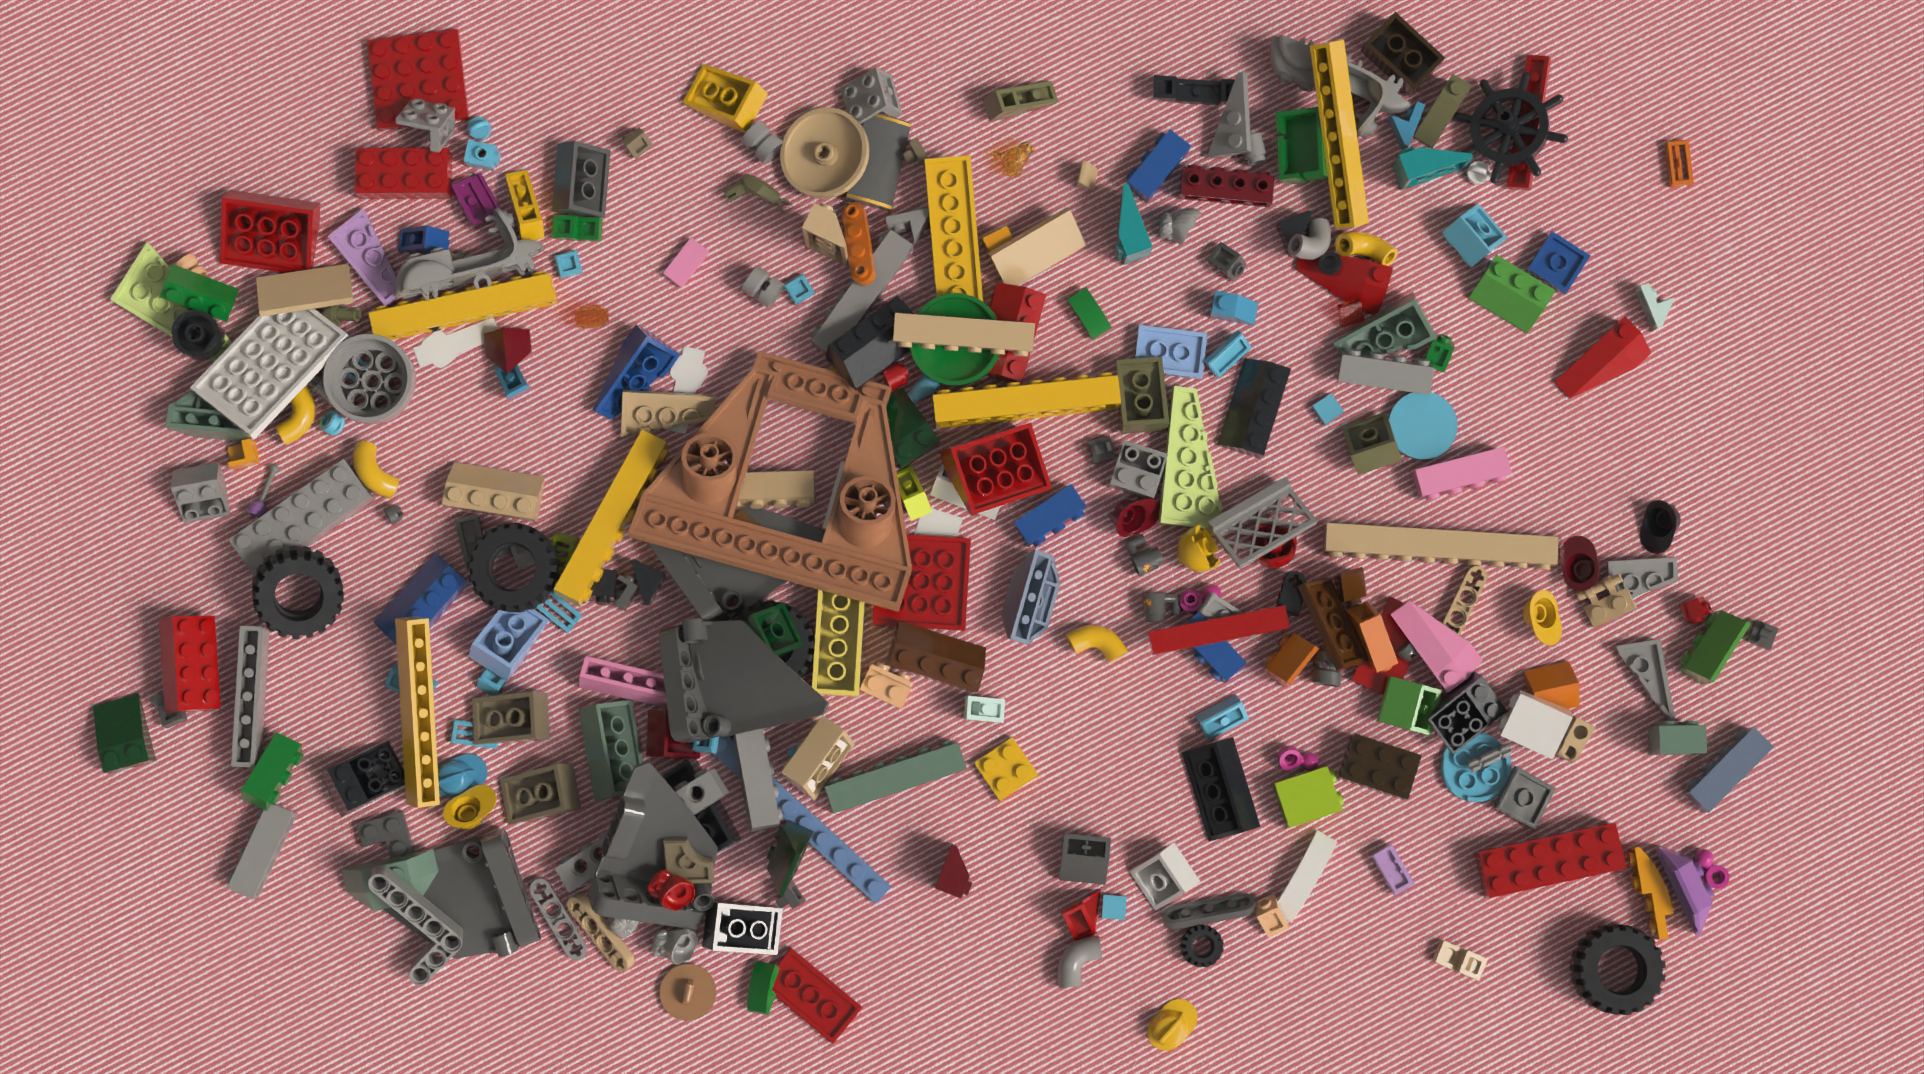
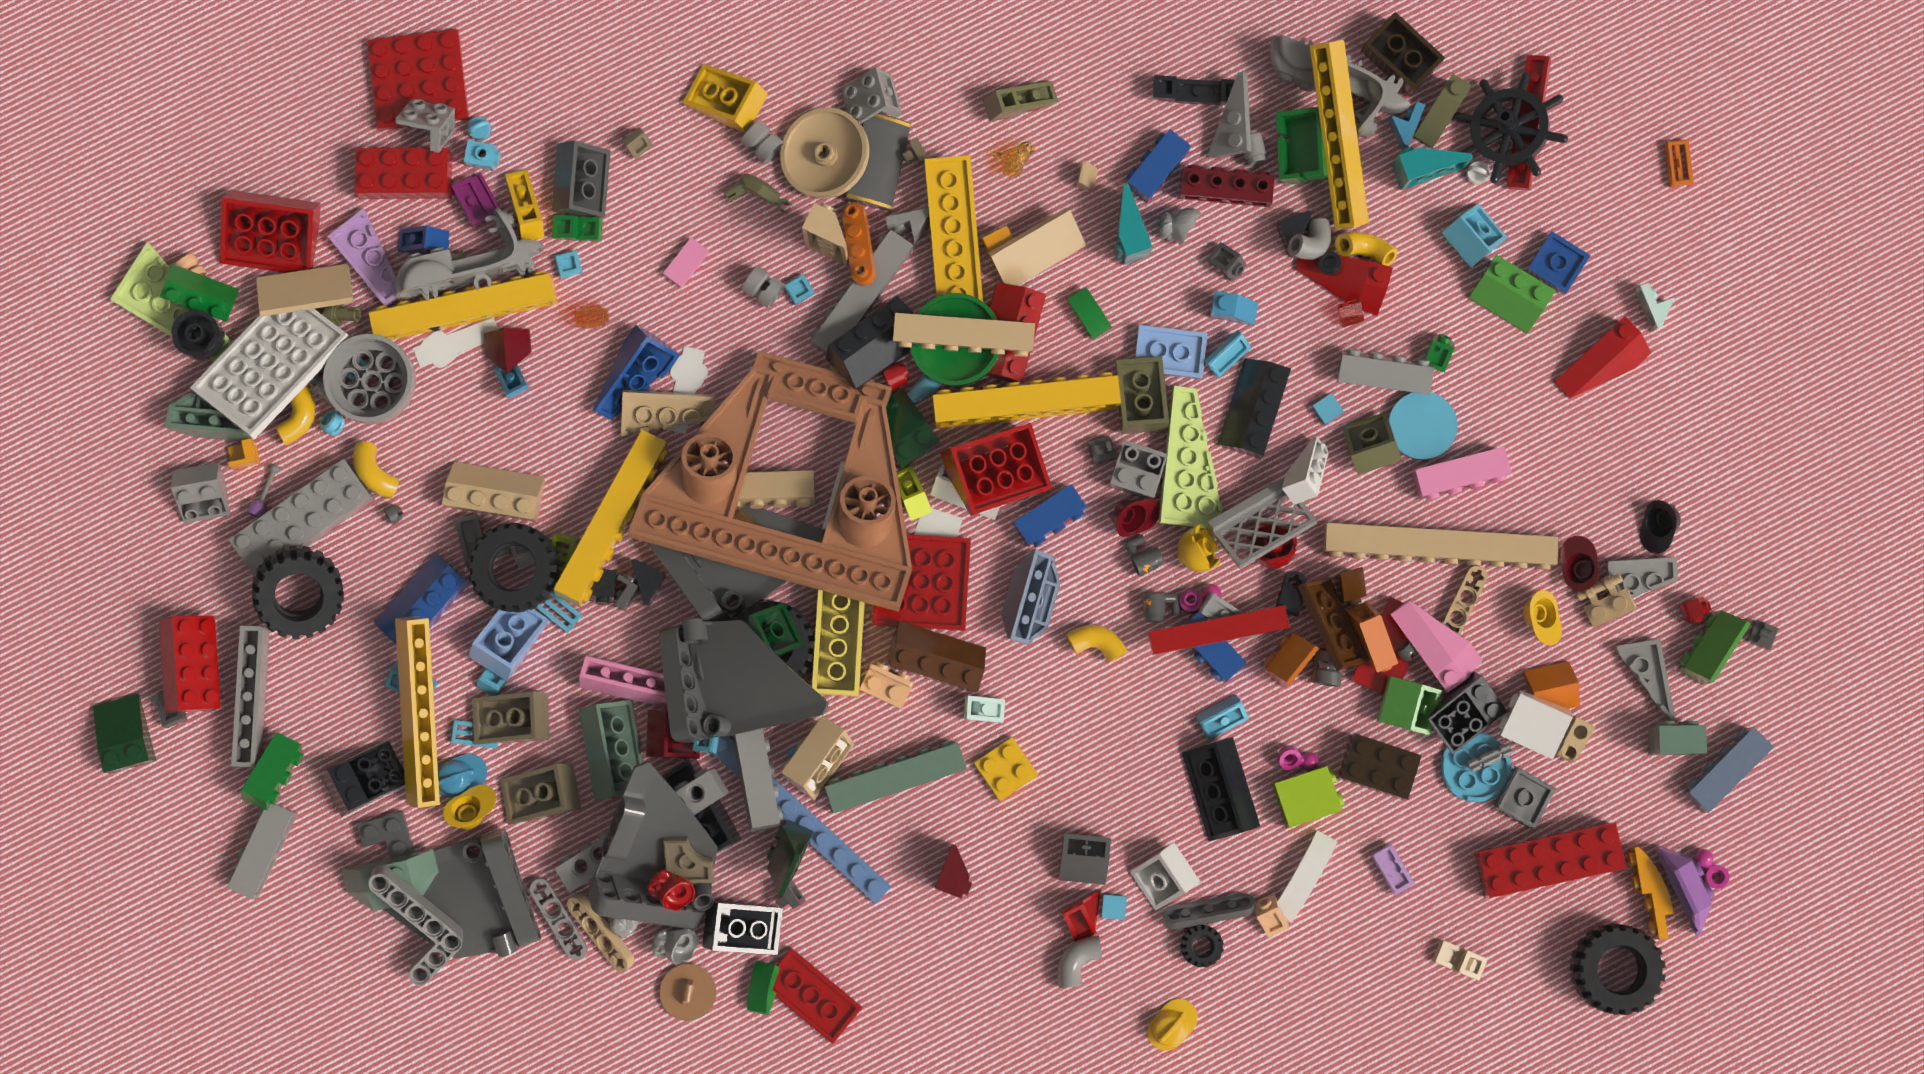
sand green wedge [1333,292,1437,356] -> none
none -> white slope [1282,436,1329,505]

